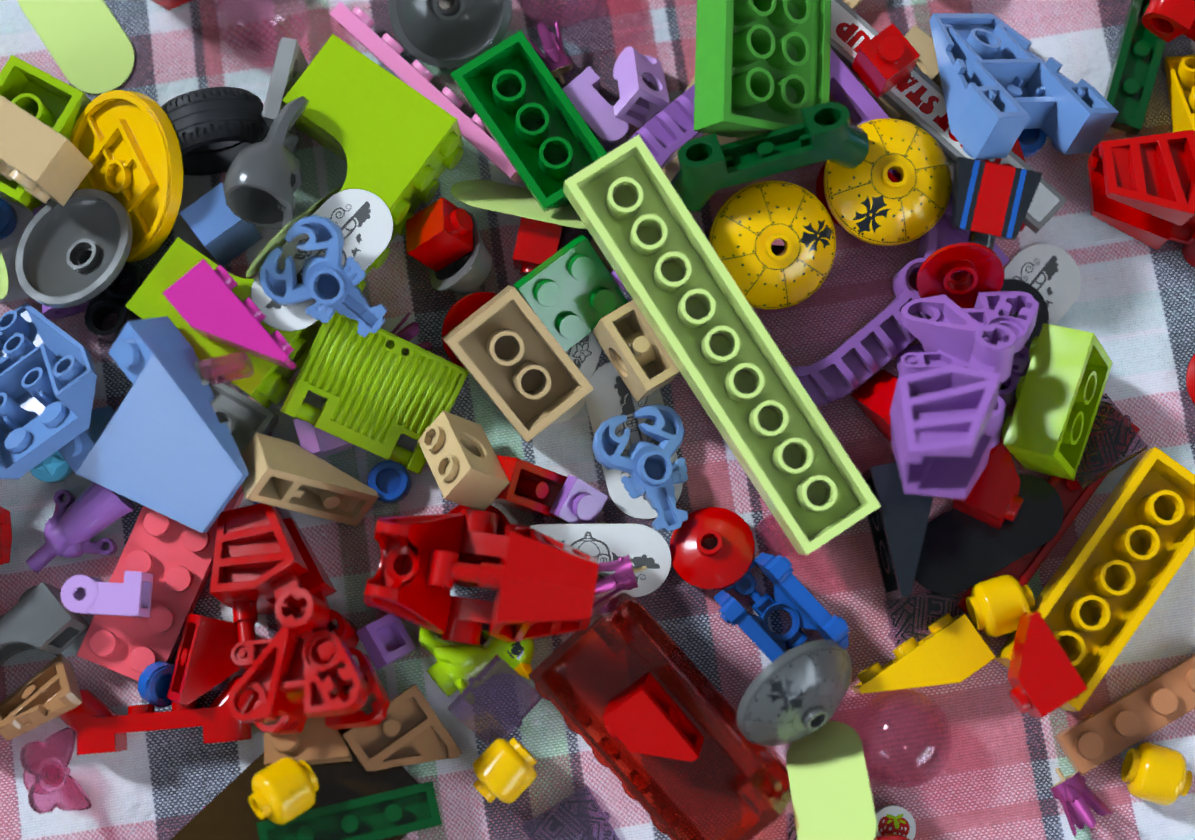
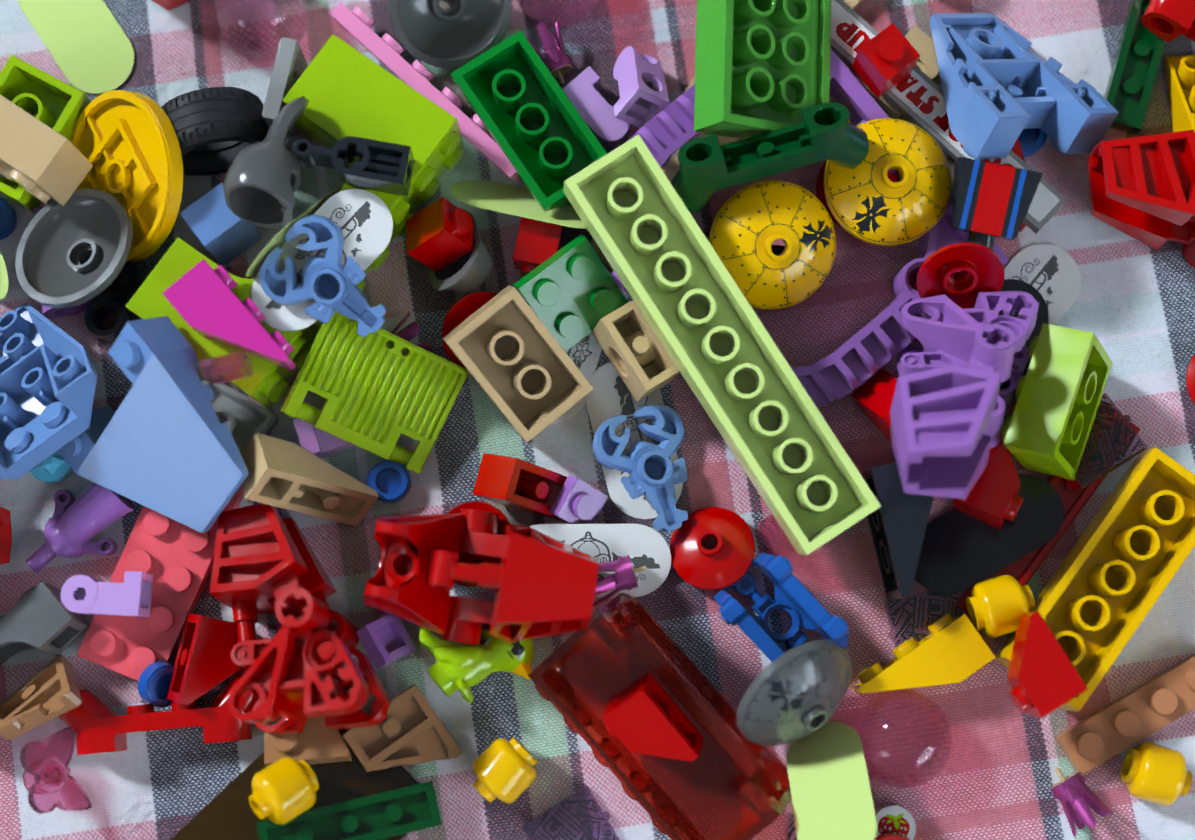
tan brick [418,410,510,511] -> none
clear purple piece [447,655,543,746] -> none
none -> black piece [293,137,415,197]

